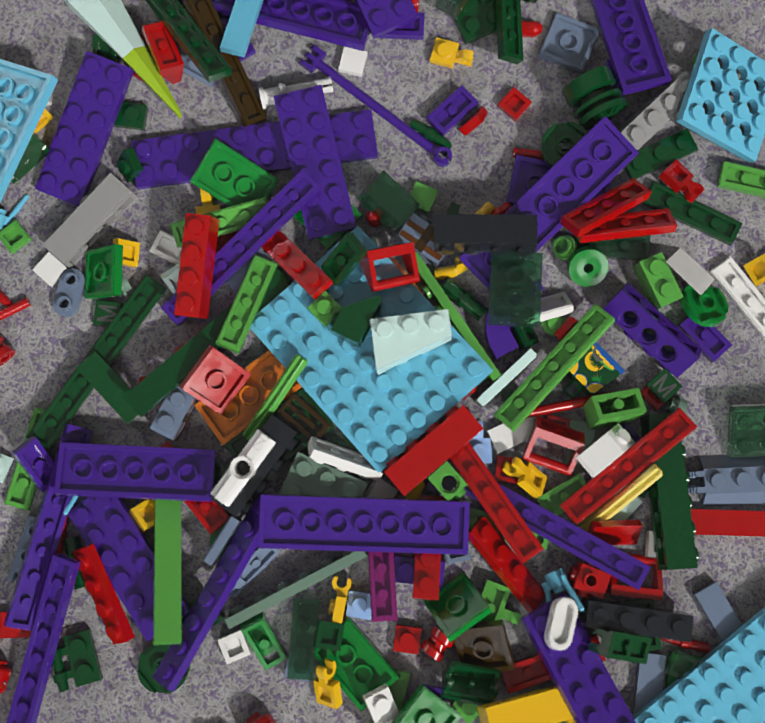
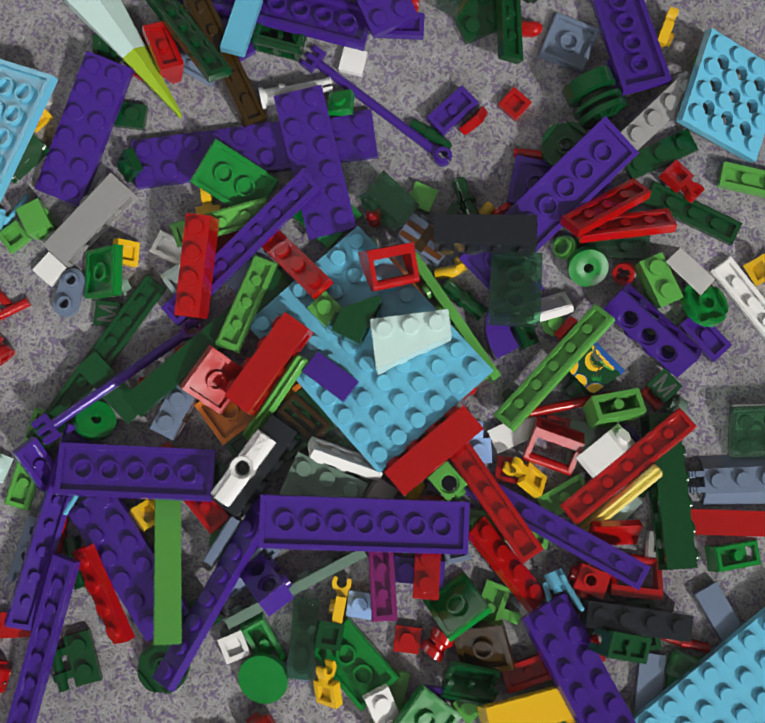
dark green plate [321,232,368,286] -> none
yellow plate [430,37,474,69] -> none
light aqua tile [474,348,537,407] -> none
white tile [544,597,578,650] -> none
none -> bright green brick [15,198,57,240]
none -> dark purple hinge [31,318,203,445]
none -> green piece [73,401,116,441]
none -> red brick [224,312,314,415]
none -> green tile [238,652,290,704]
none -> dark purple brick [240,553,294,617]
none -> dark green hinge [251,23,307,62]
none -> dark purple tile [302,351,359,403]
none -> green plate [327,89,355,117]
none -> dark green pin [451,177,479,214]
none -> red bush [612,261,637,285]
none -> yellow plate [657,6,680,50]
none -> green slope [704,539,761,573]

